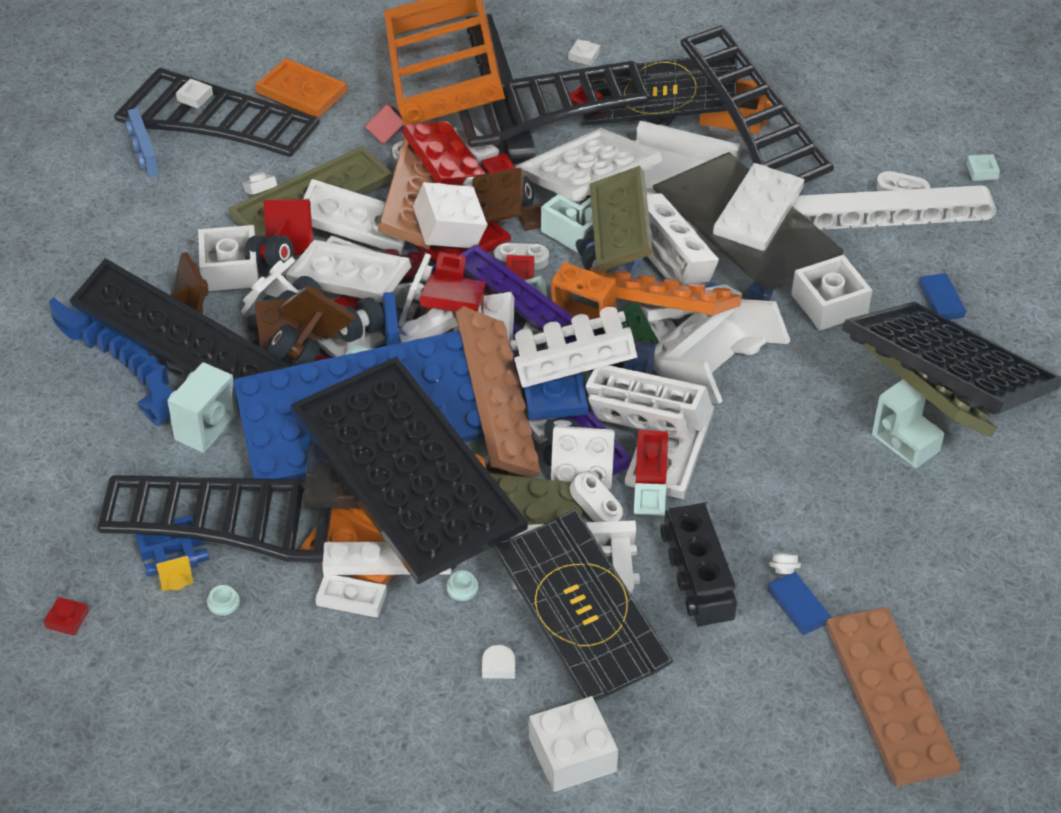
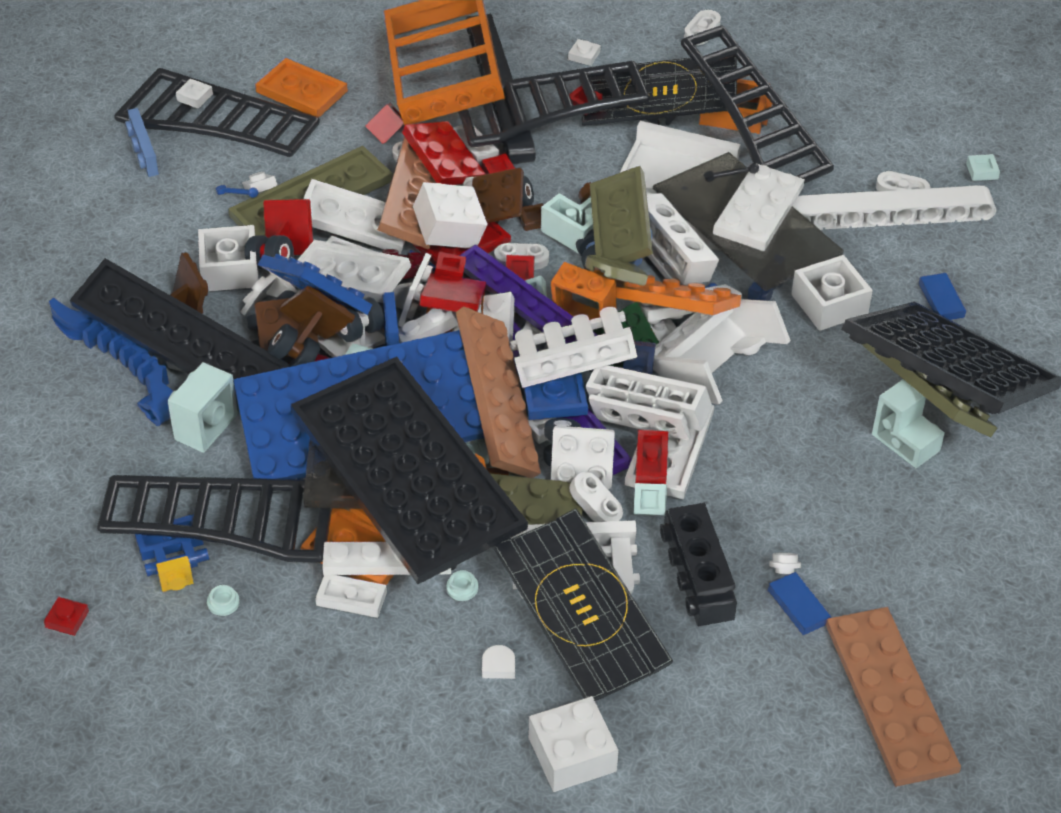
white plate [515,128,662,202] -> none
none -> blue hinge [216,185,258,198]
none -> blue plate [258,254,372,315]
none -> olive tile [584,255,649,286]
none -> white plate [684,10,721,45]
none -> black hinge [704,163,759,182]

